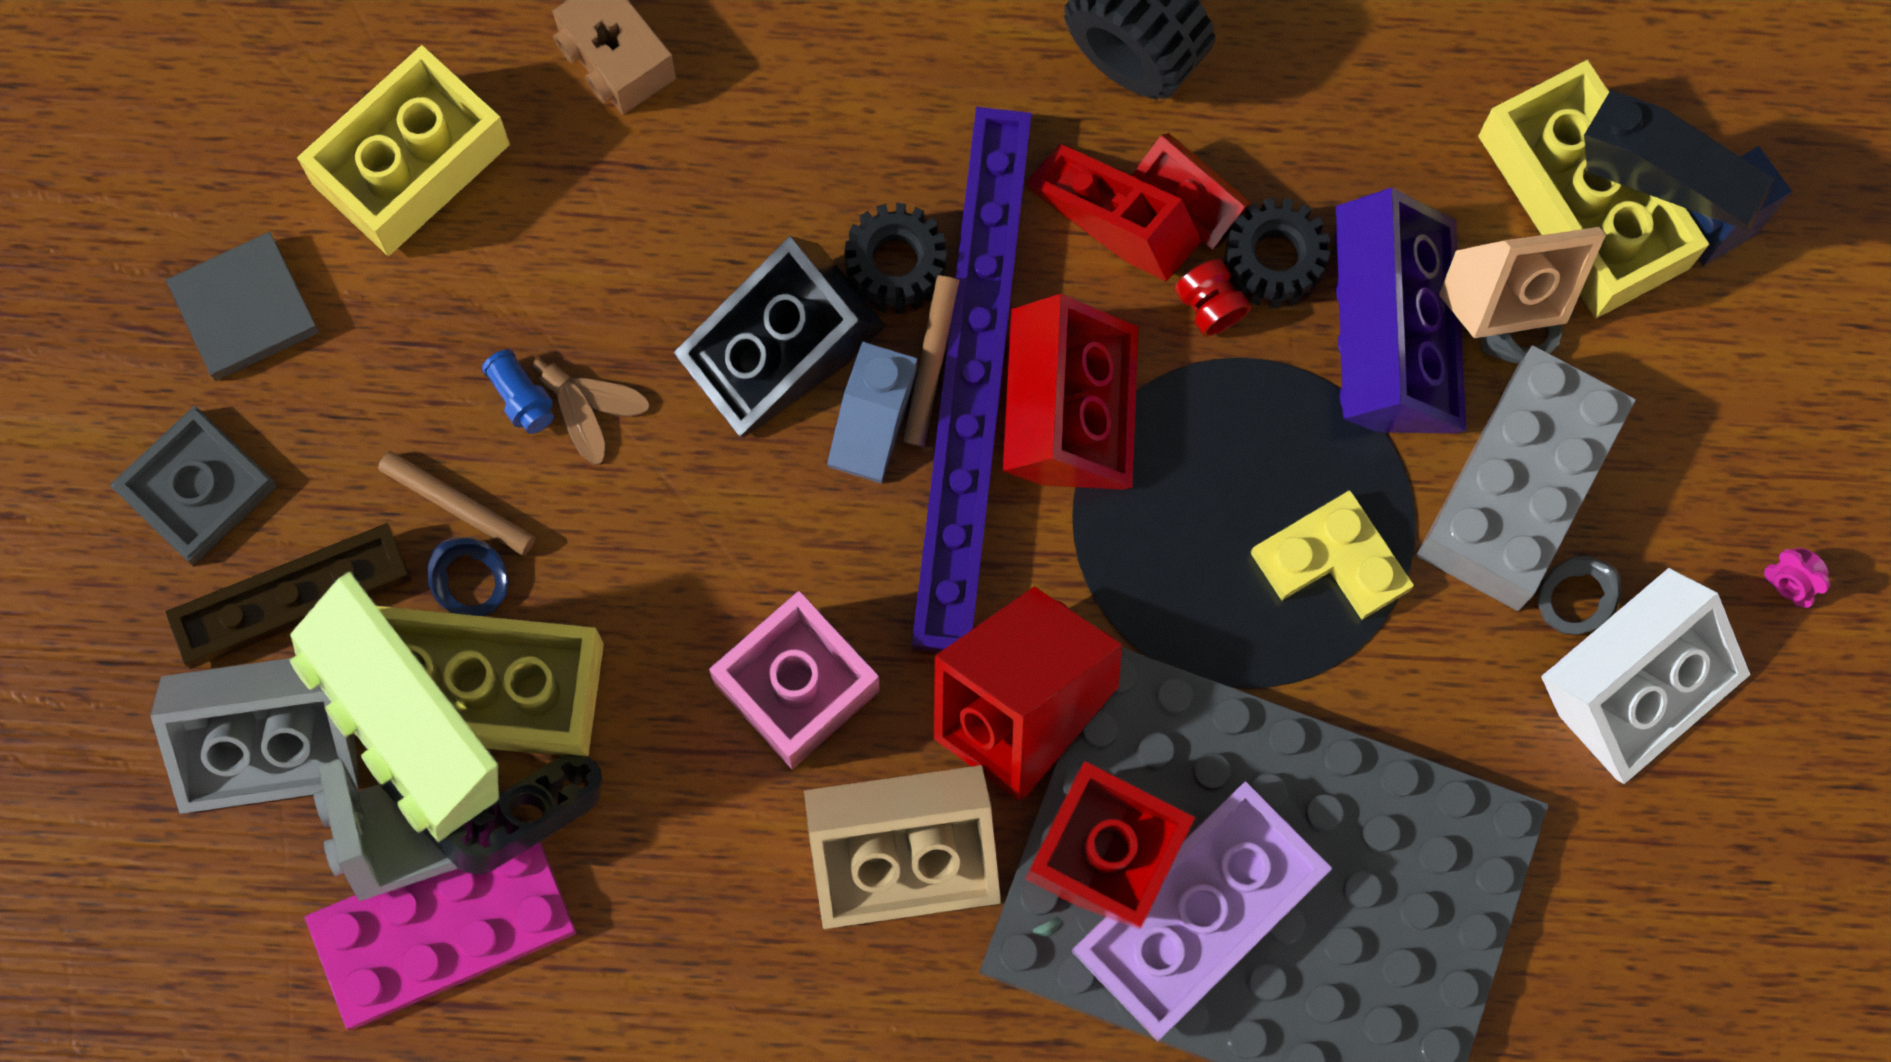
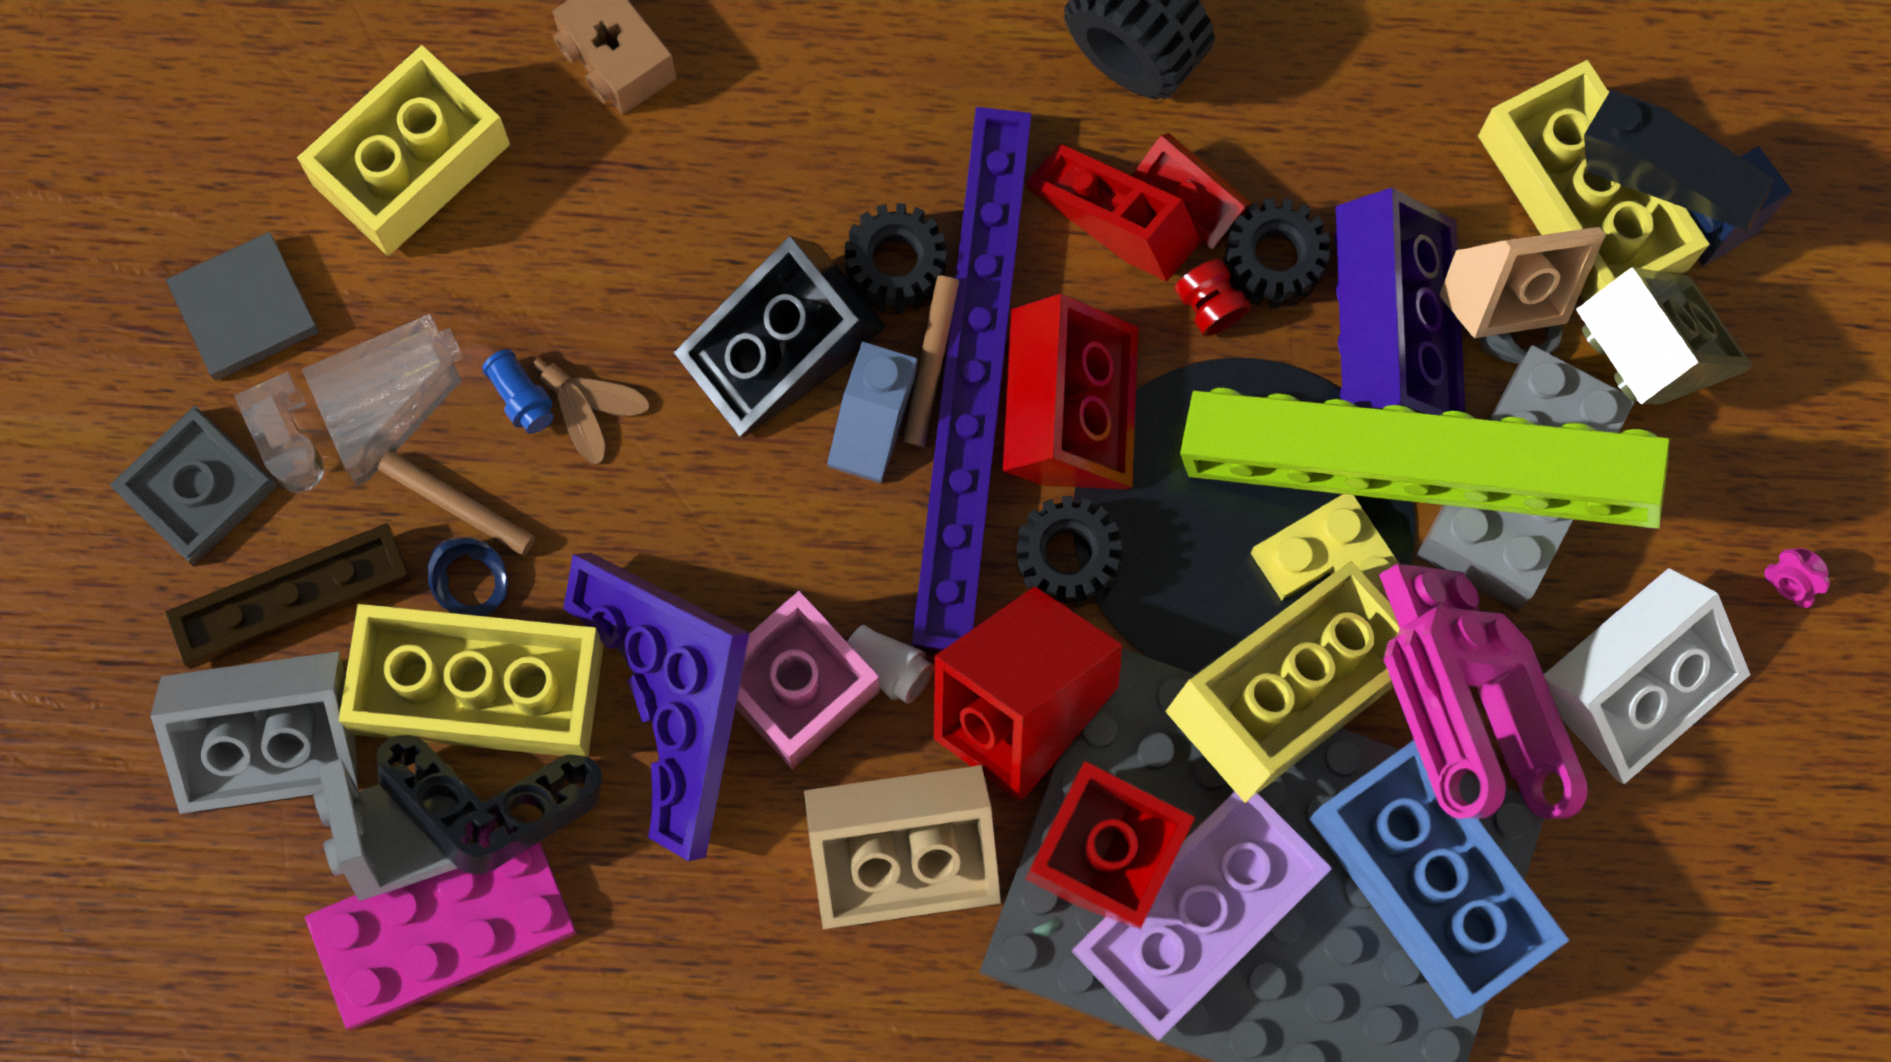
yellowish green slope [290,572,499,842] -> none
dark grey piece [1537,556,1621,636] -> none
none -> clear leg [234,371,325,493]
none -> clear slope [302,313,464,486]
none -> dark purple plate [563,552,750,862]
none -> white cone [847,625,934,704]
none -> black tyre [1017,496,1122,608]
none -> light yellow brick [1165,560,1400,803]
none -> lime brick [1180,388,1669,529]
none -> medium blue brick [1308,740,1569,1019]
none -> dark pink plate [1379,564,1587,819]
none -> slope [1576,267,1753,405]

